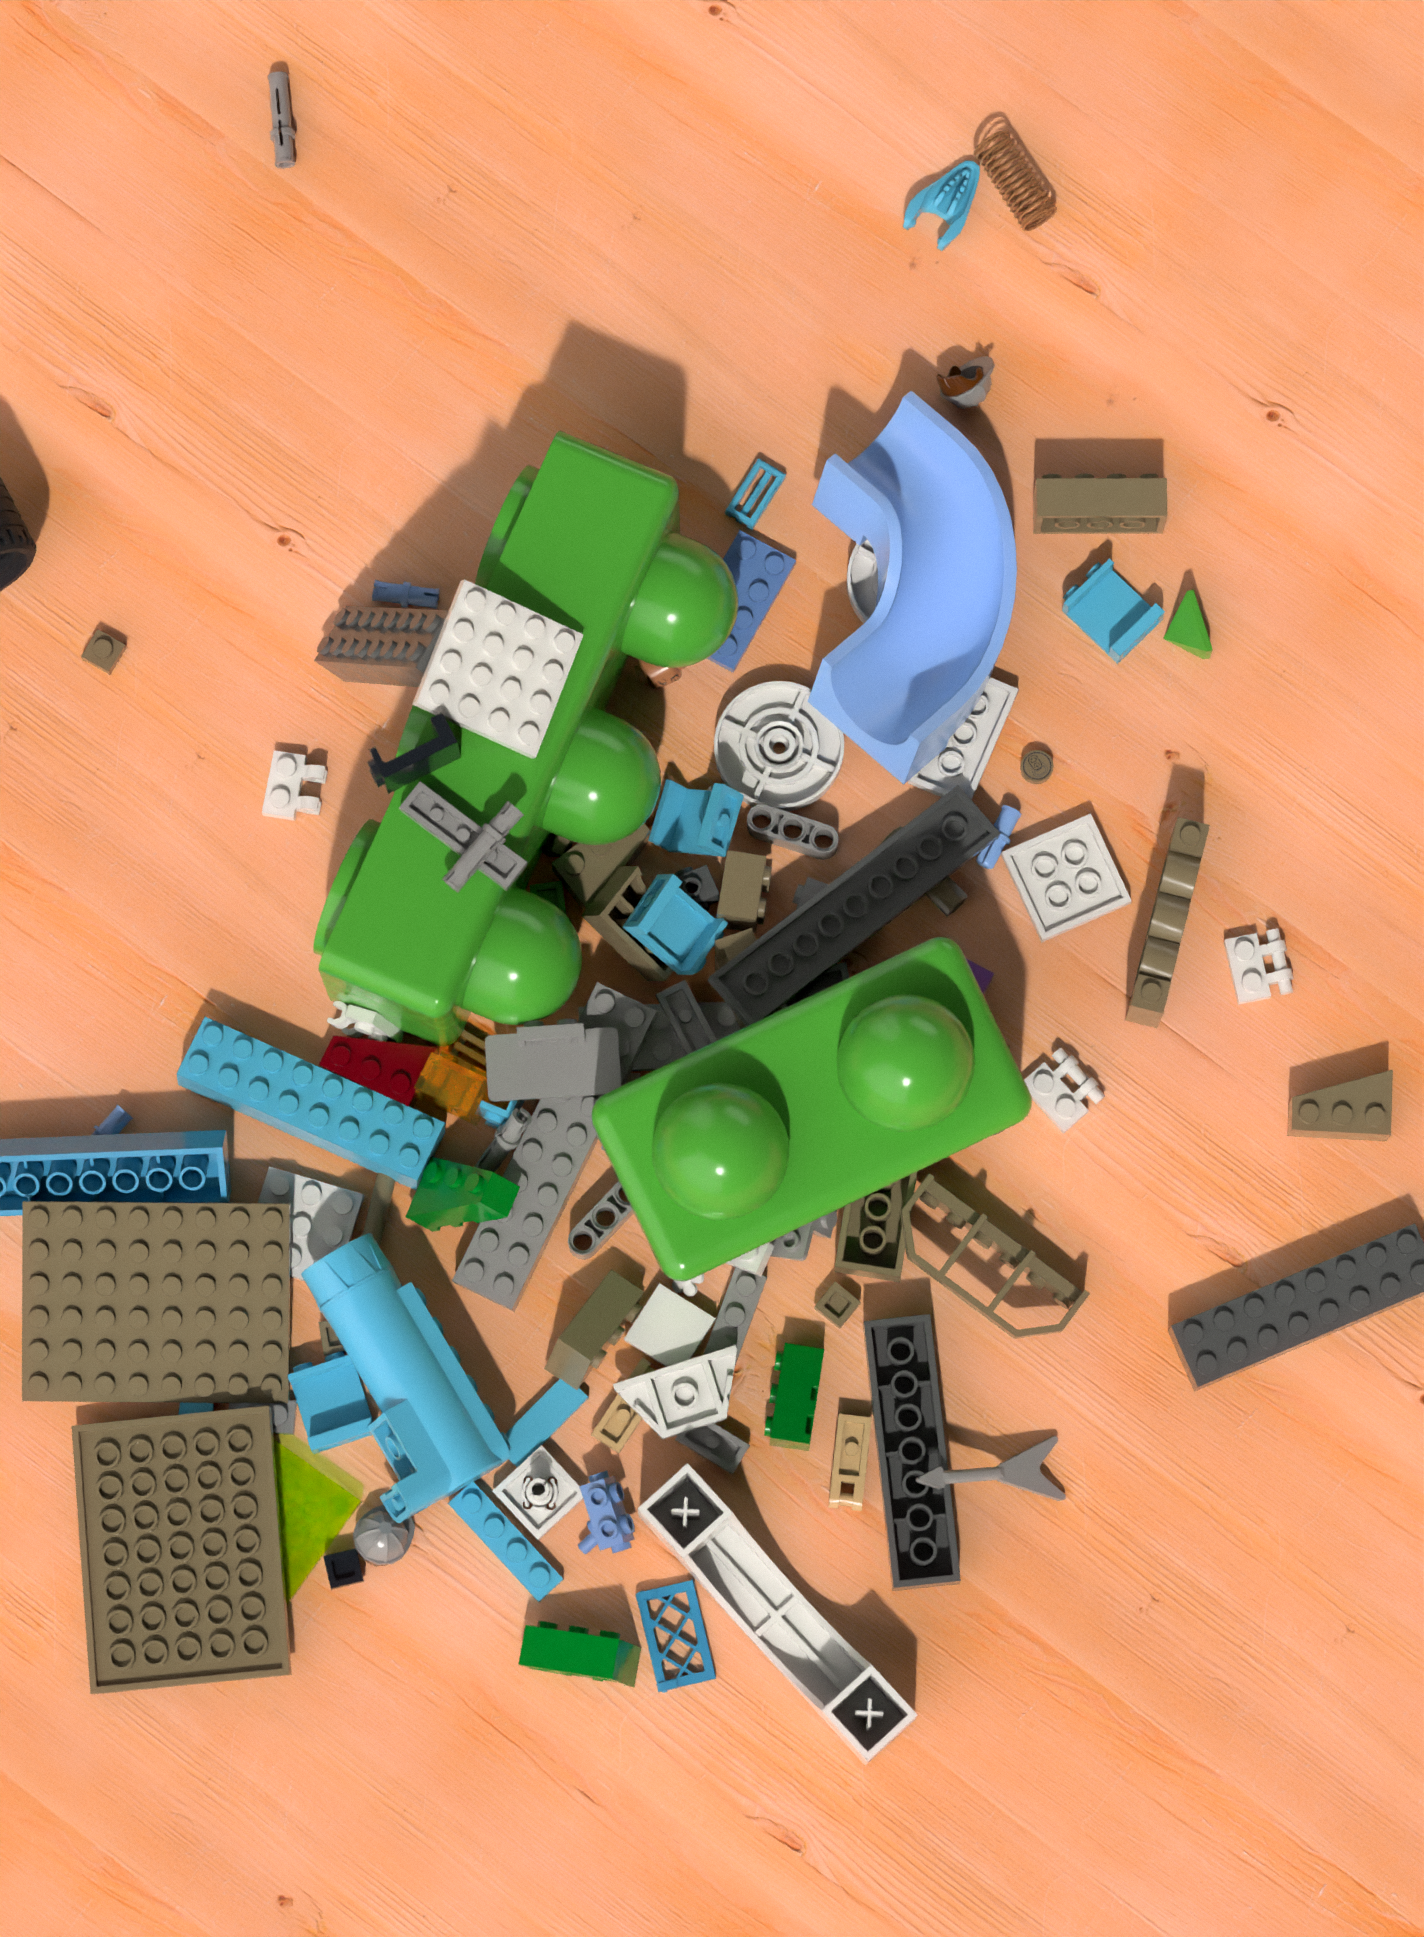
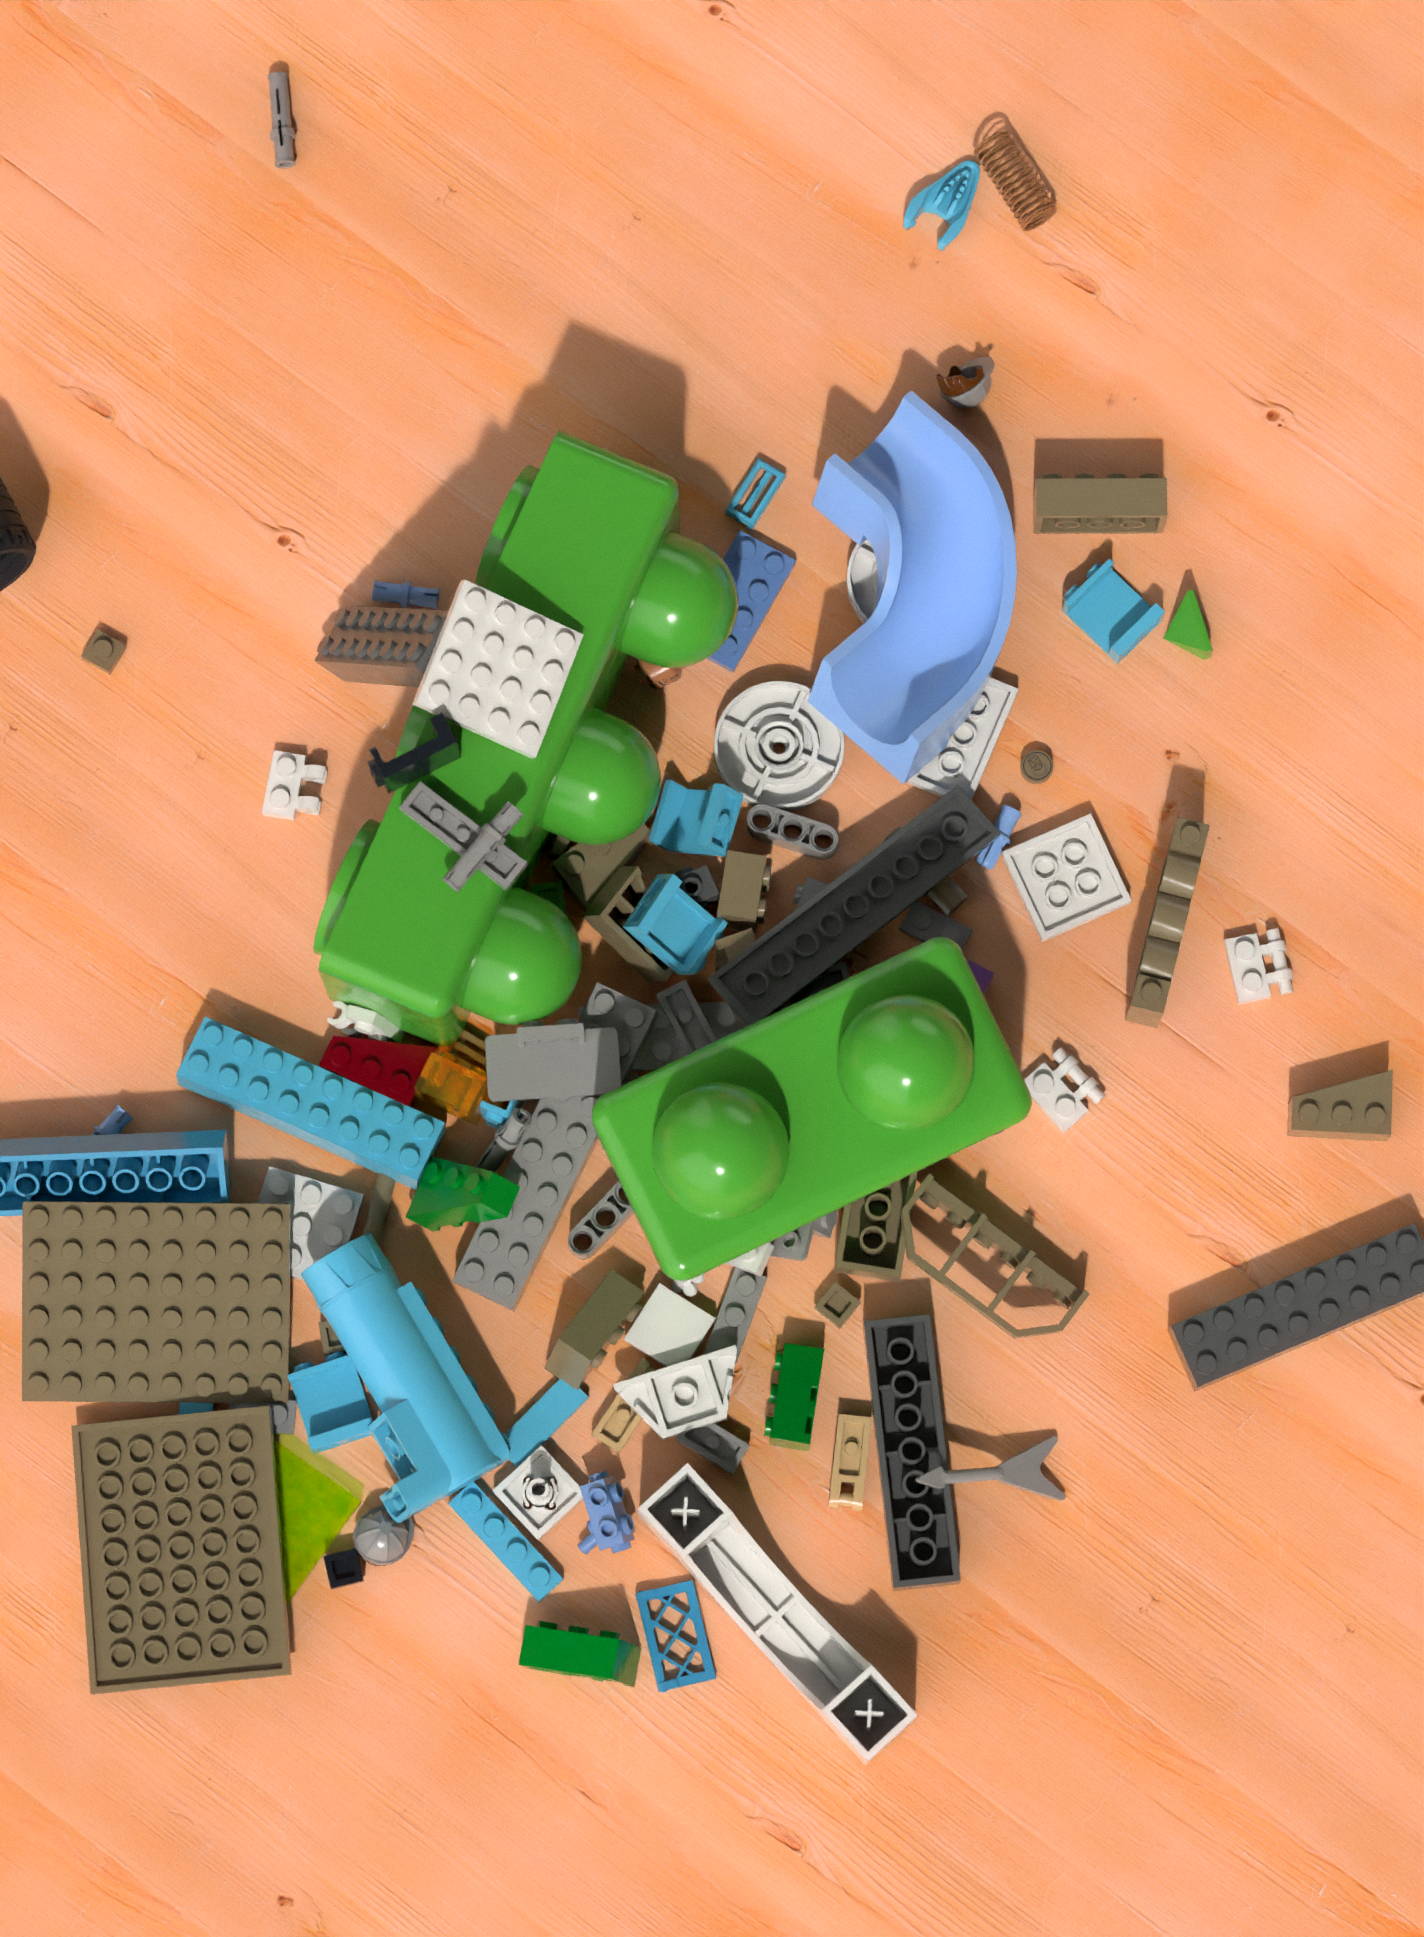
none -> light grey plate [899,901,973,950]

